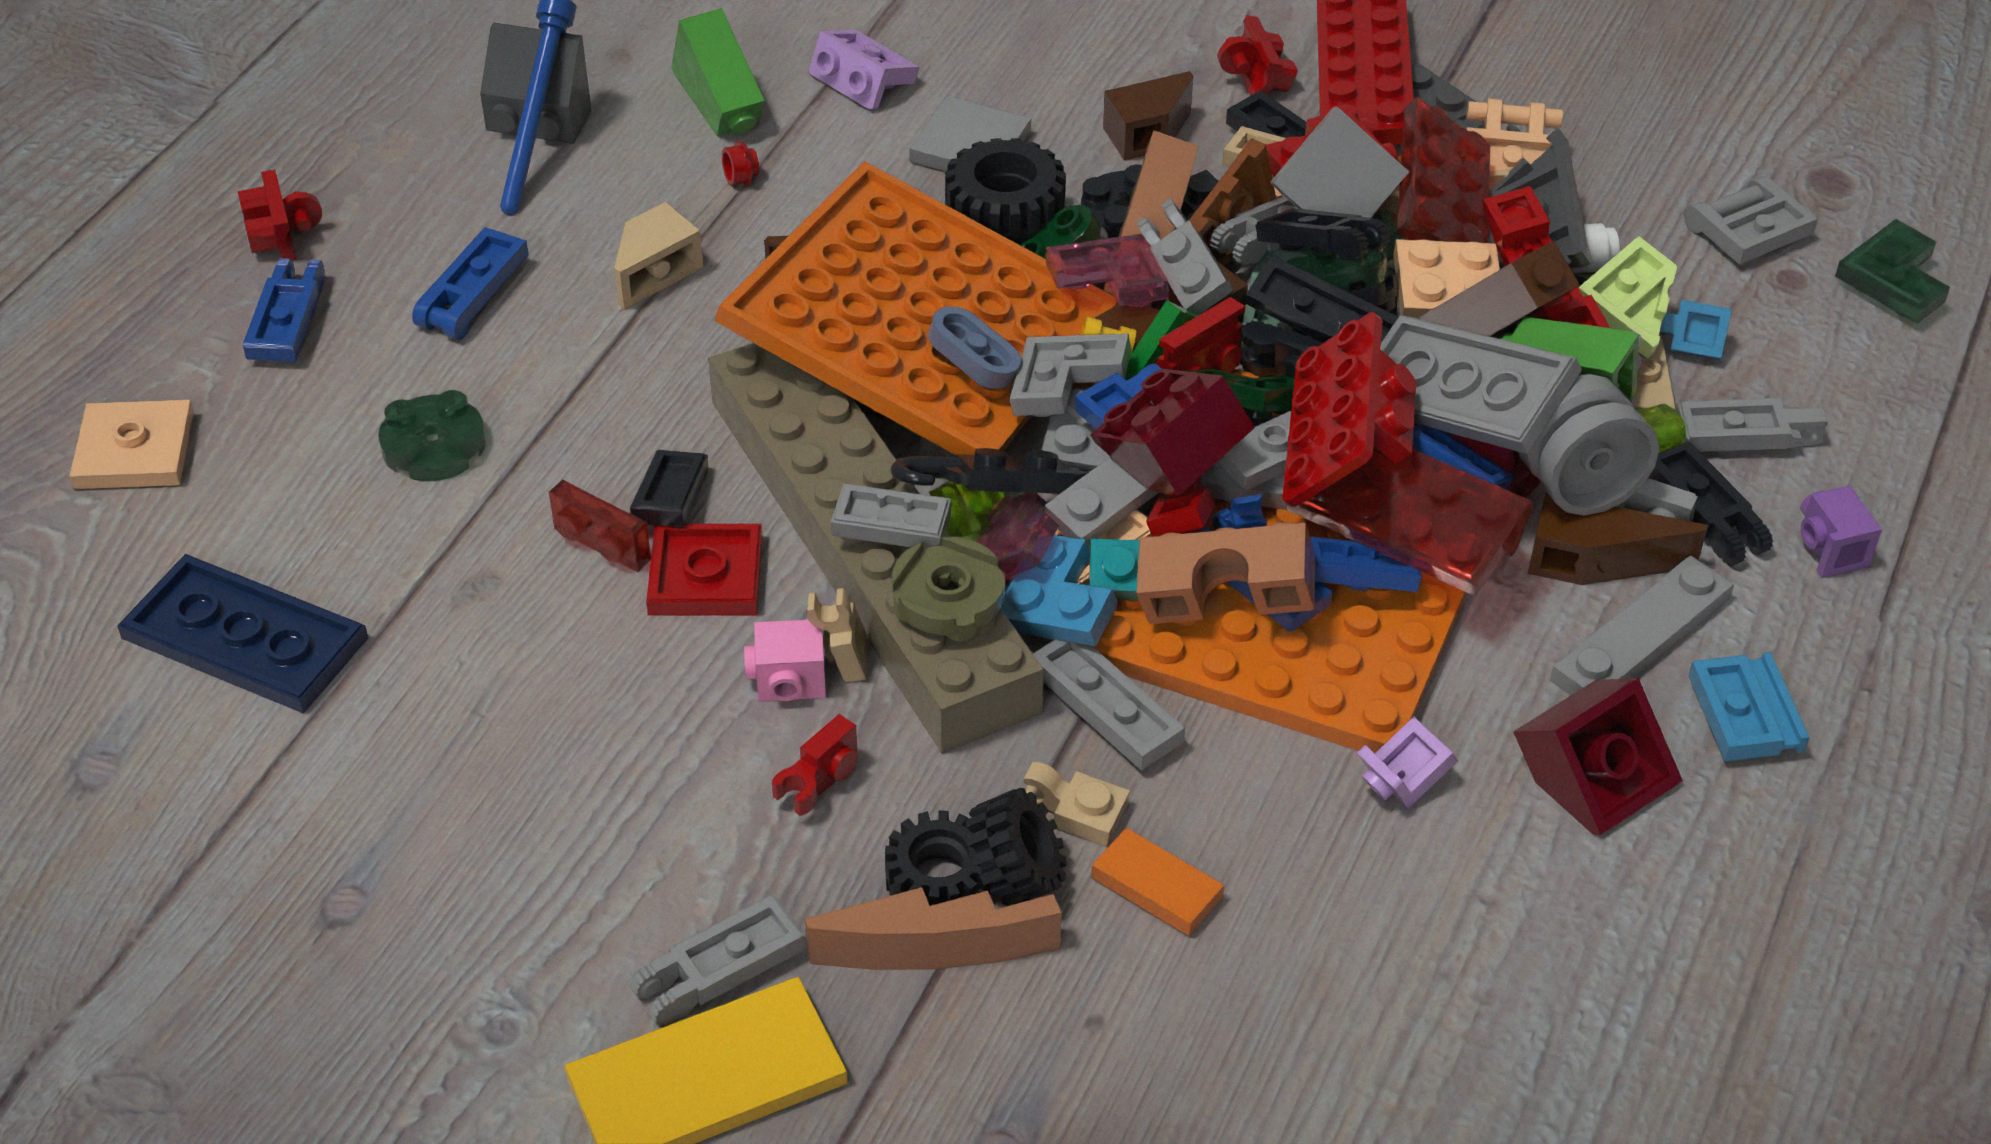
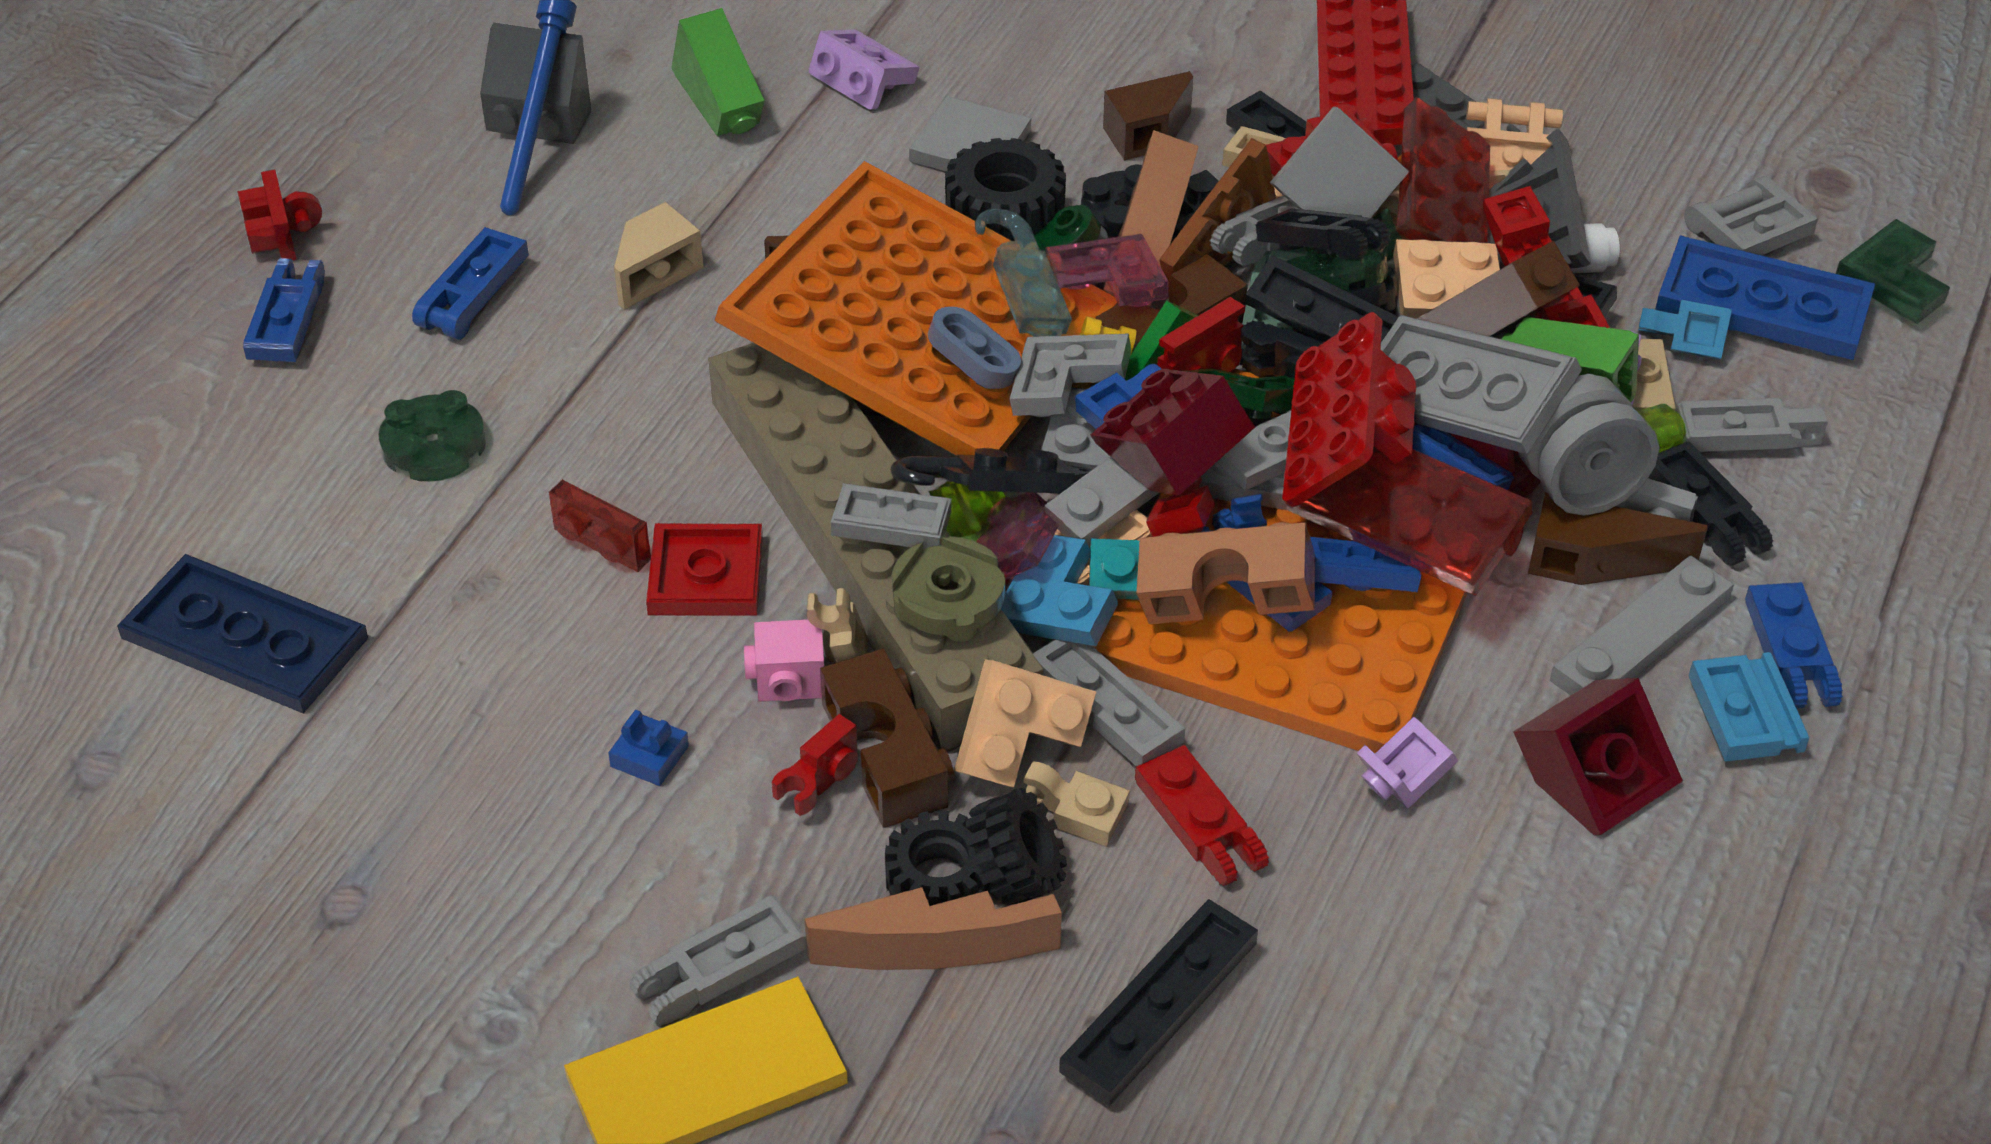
light nougat plate [69,400,194,489] -> none
black tile [630,450,709,528] -> none
red plate [722,141,759,187] -> none
orange tile [1091,827,1224,936] -> none
light grey hinge [1137,198,1234,315] -> none
red hips [1217,15,1298,96] -> none
yellowish green wing [1579,236,1678,359] -> none
medium lavender brick [1800,485,1882,578] -> none
none -> blue tile [608,709,689,786]
none -> reddish brown arch [820,648,954,828]
none -> light nougat plate [954,659,1096,788]
none -> clear light blue plate [974,208,1072,337]
none -> black plate [1059,899,1258,1106]
none -> red hinge [1135,745,1269,886]
none -> blue plate [1655,235,1875,360]
none -> blue hinge [1745,582,1843,709]

